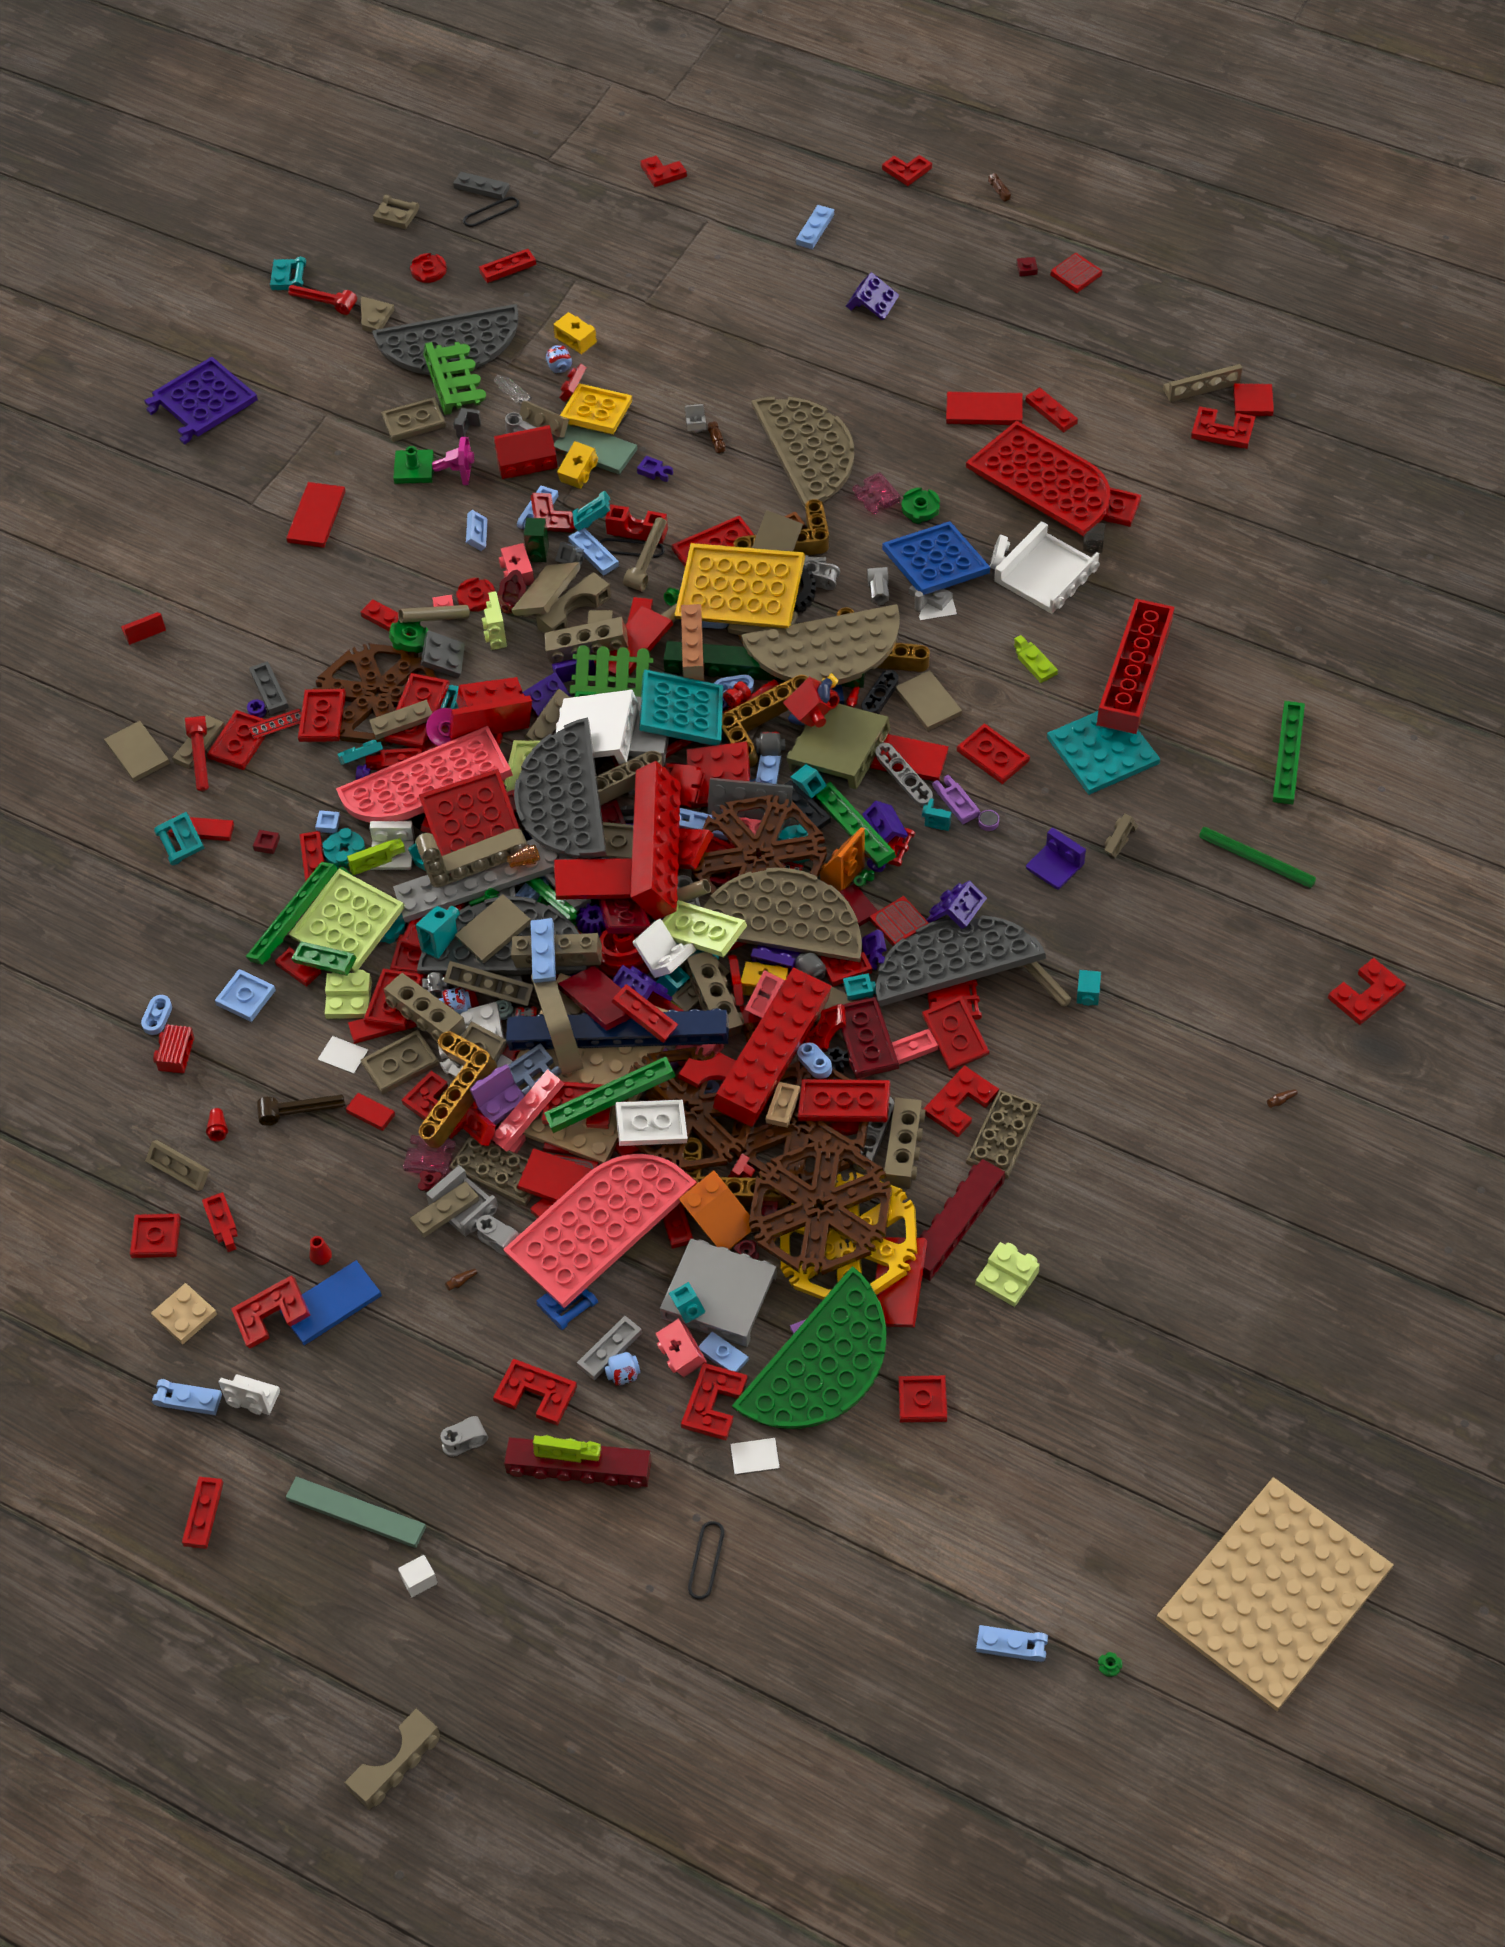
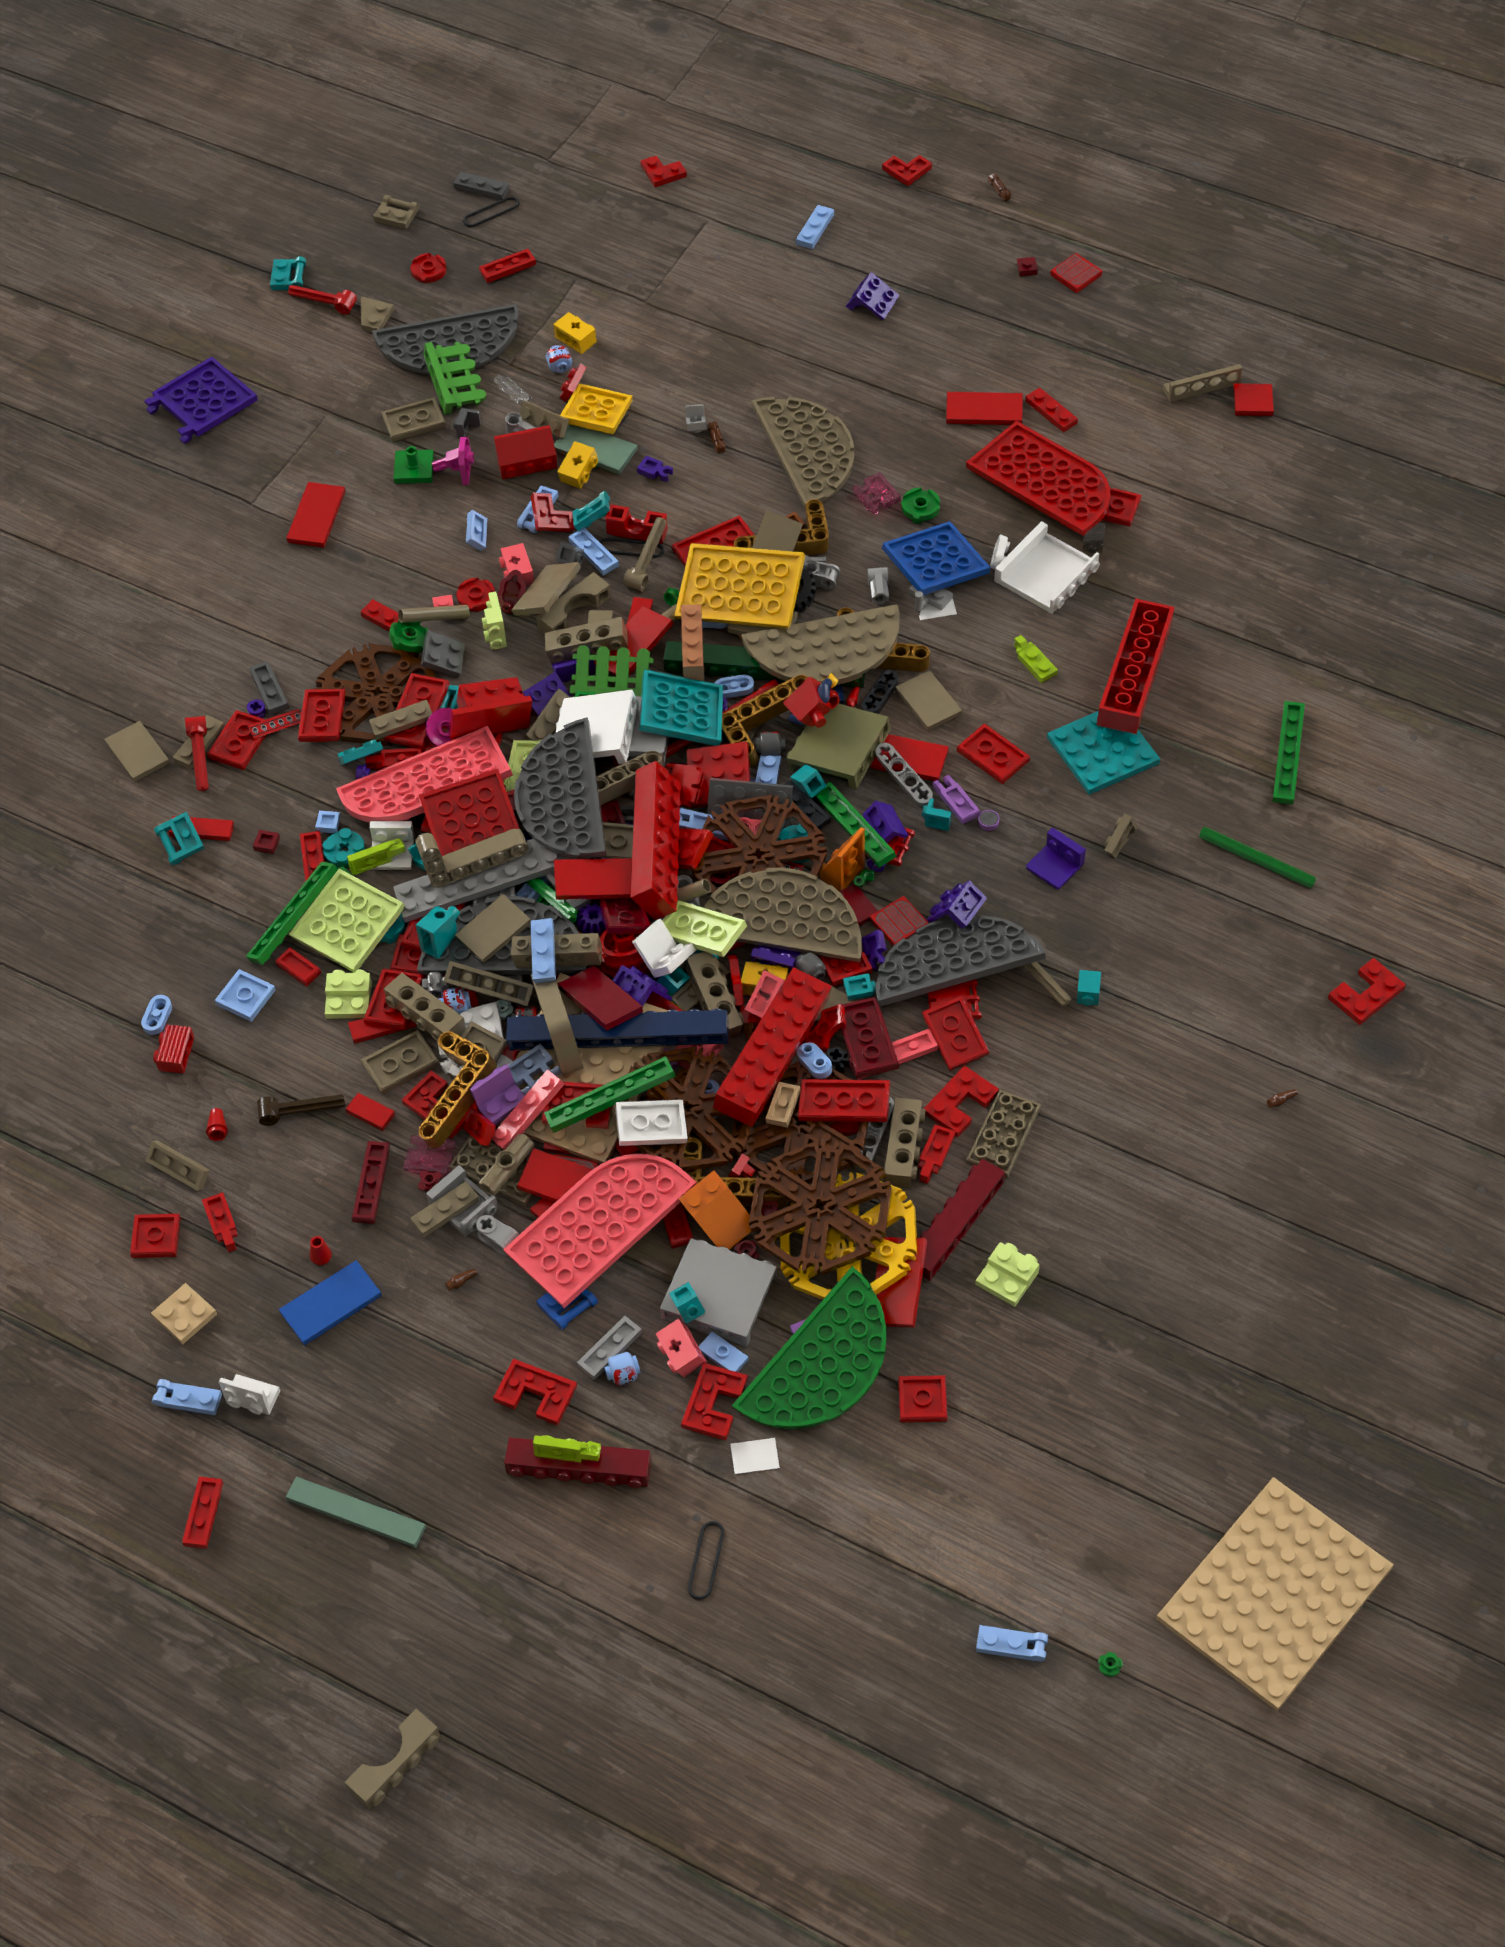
red panel [121,612,166,645] -> none
red plate [231,1275,311,1349] -> none
green plate [291,941,357,976] -> none
white sticker [318,1036,368,1073] -> none
white panel [398,1555,437,1597] -> none
light grey piece [440,1416,488,1457] -> none
green hand [469,888,499,906] -> none
clear orange cone [507,844,540,868] -> none
dark green brick [524,518,549,562] -> none
red plate [612,984,678,1043] -> none
red tile [678,1052,736,1088] -> none
red wheel [723,681,752,709] -> none
red plate [1191,406,1255,449] -> none
none -> dark red plate [352,1141,390,1224]
none -> dark tan piece [479,1134,534,1196]
none -> red hinge [918,1125,956,1184]

